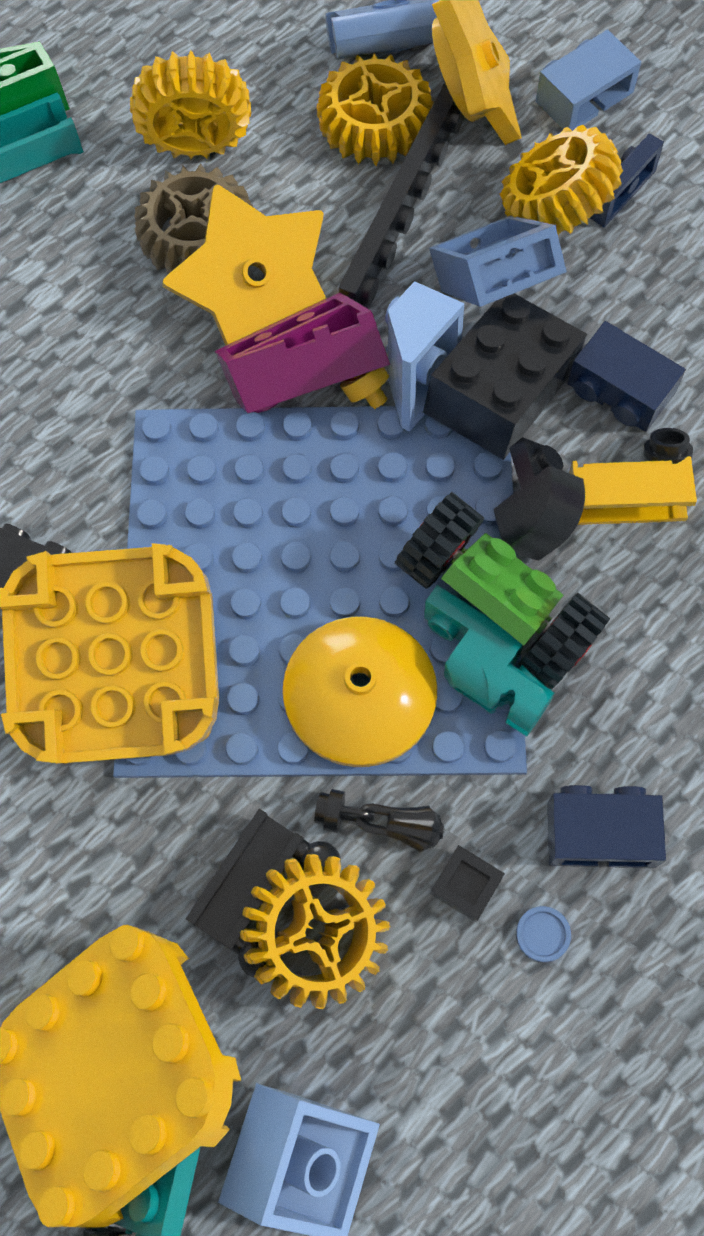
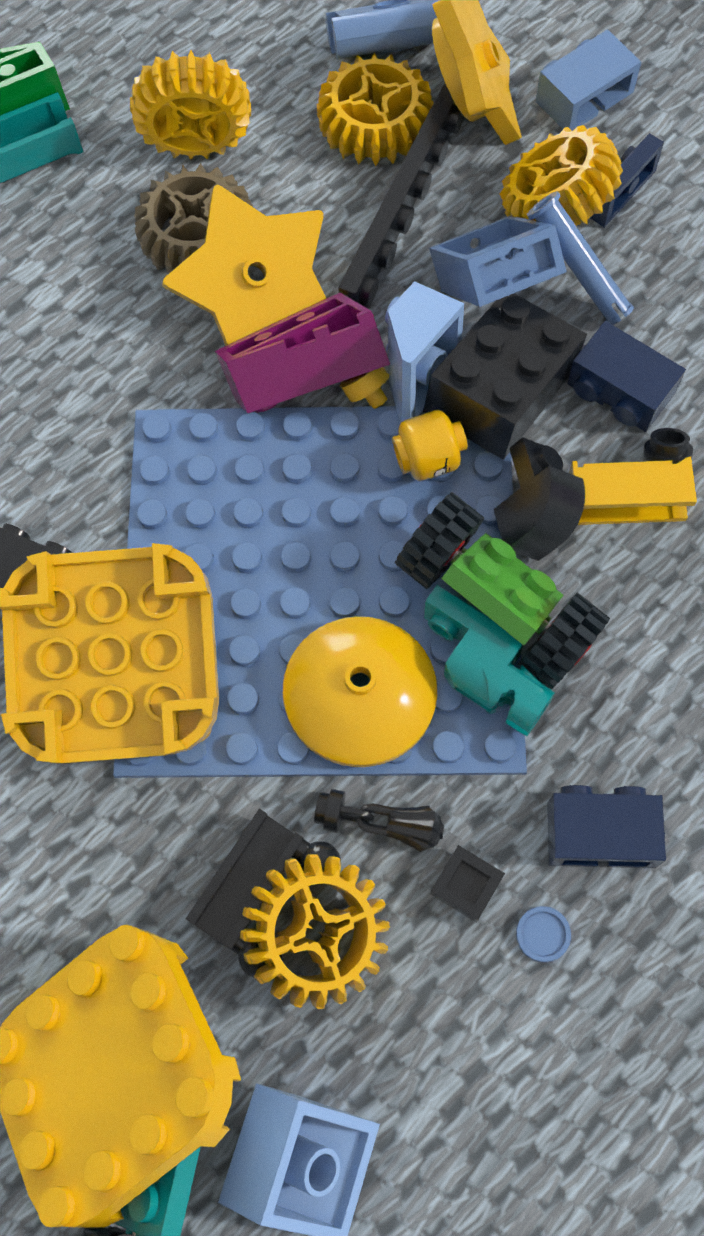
none -> yellow head [392,410,468,481]
none -> medium blue pin [527,191,634,325]

